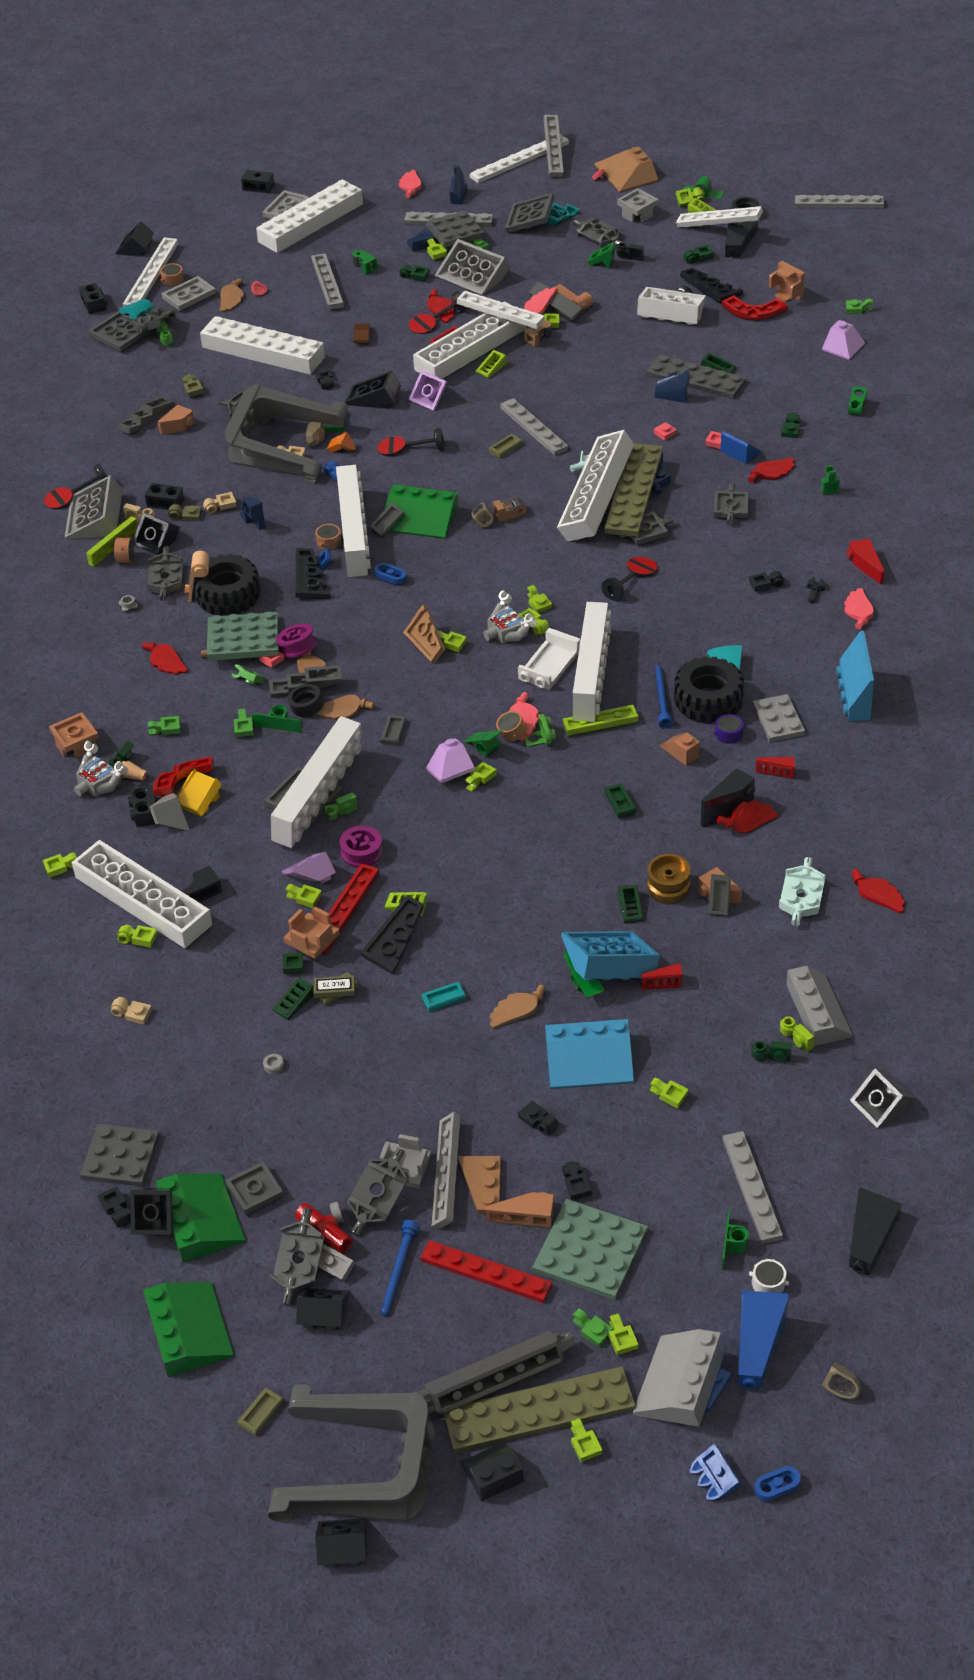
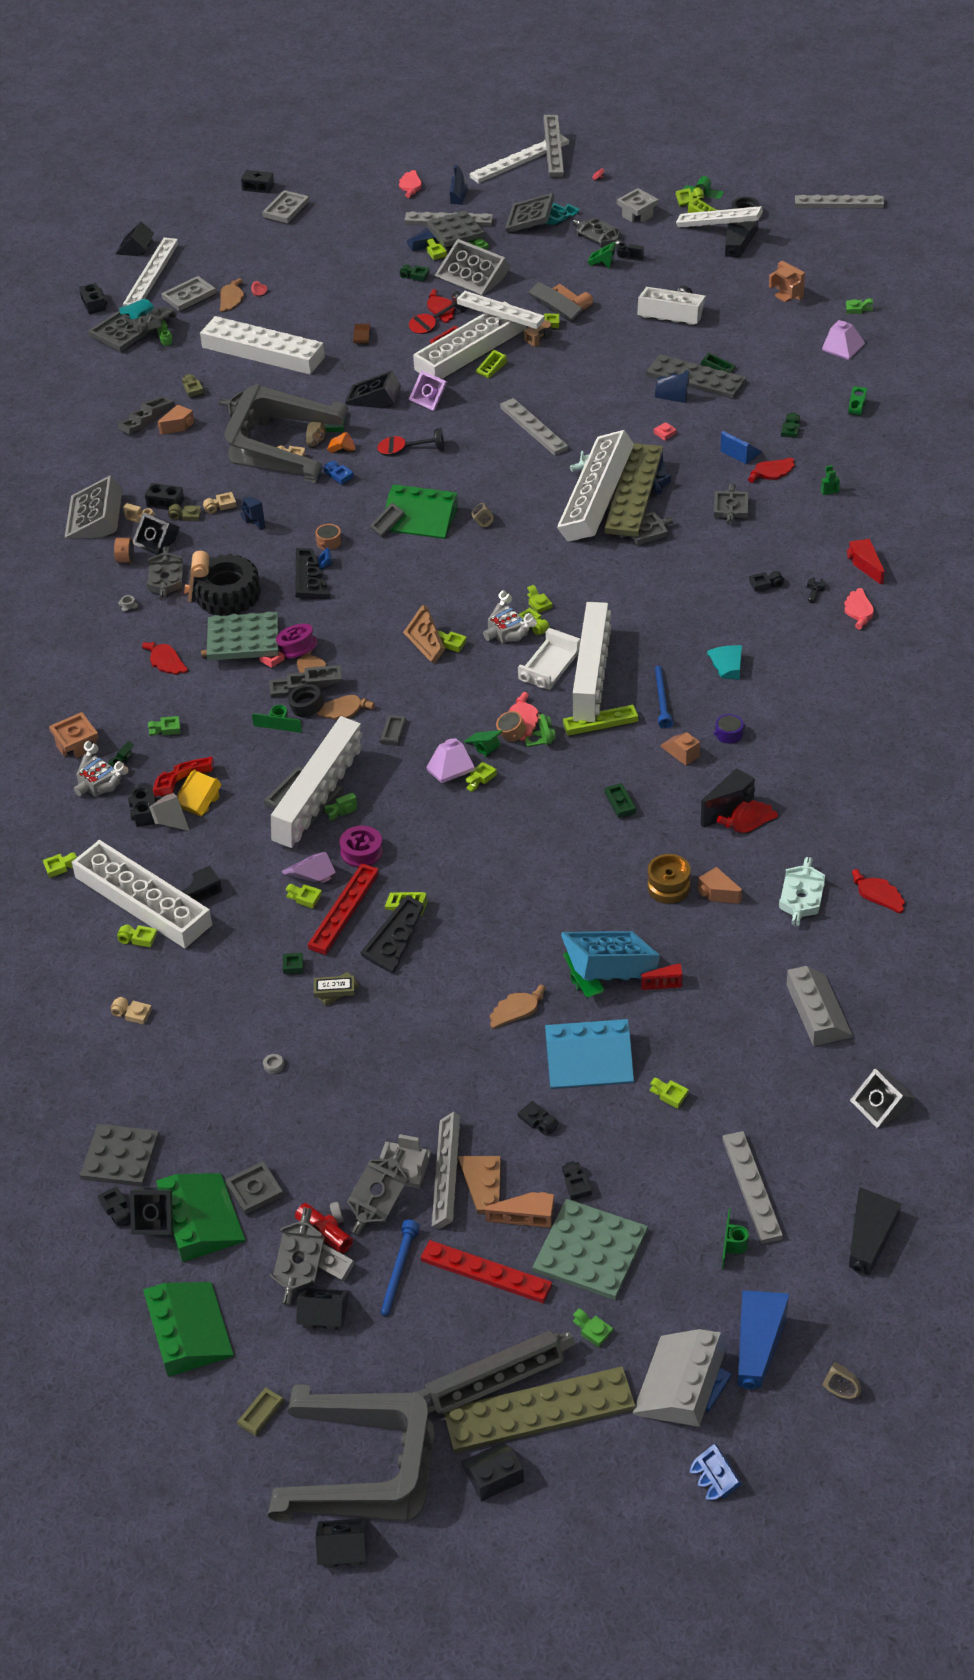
piece [44,464,108,509] -> none
lime plate [86,516,138,567] -> none
light nougat cone [121,761,147,781] -> none
nougat piece [160,263,184,286] -> none
bright green plate [232,665,265,685] -> none
bright green plate [233,708,254,737] -> none
white brick [256,180,363,253] -> none
dark green slope [273,977,314,1020] -> none
nougat panel [283,907,340,959] -> none
light grey plate [311,253,344,310] -> none
black plate [314,367,334,389] -> none
white brick [336,465,371,577] -> none
green leg [352,250,378,275] -> none
blue plate [375,563,406,585] -> none
teal tile [421,981,466,1012] -> none
olive tile [488,434,523,459] -> none
medium nougat leg [493,497,527,522] -> none
coral animal [524,288,557,315] -> none
lime plate [571,1418,602,1462] -> none
medium nougat slope [594,147,658,192] -> none
black piece [602,557,657,601] -> none
lime plate [609,1314,638,1355] -> none
dark green slope [617,885,644,923] -> none
black tyre [674,656,744,723] -> none
black wing [680,268,743,303] -> none
dark green plate [684,244,714,264] -> none
coral plate [705,431,721,449] -> none
dark grey tile [708,874,731,916] -> none
red plate [722,296,787,320] -> none
piece [749,1259,789,1293] -> none
dark green plate [751,1041,792,1062] -> none
light grey plate [753,694,805,742] -> none
blue plate [754,1466,800,1502] -> none
red slope [756,757,795,779] -> none
lime plate [780,1017,814,1052] -> none
dark azure slope [836,631,874,721] -> none

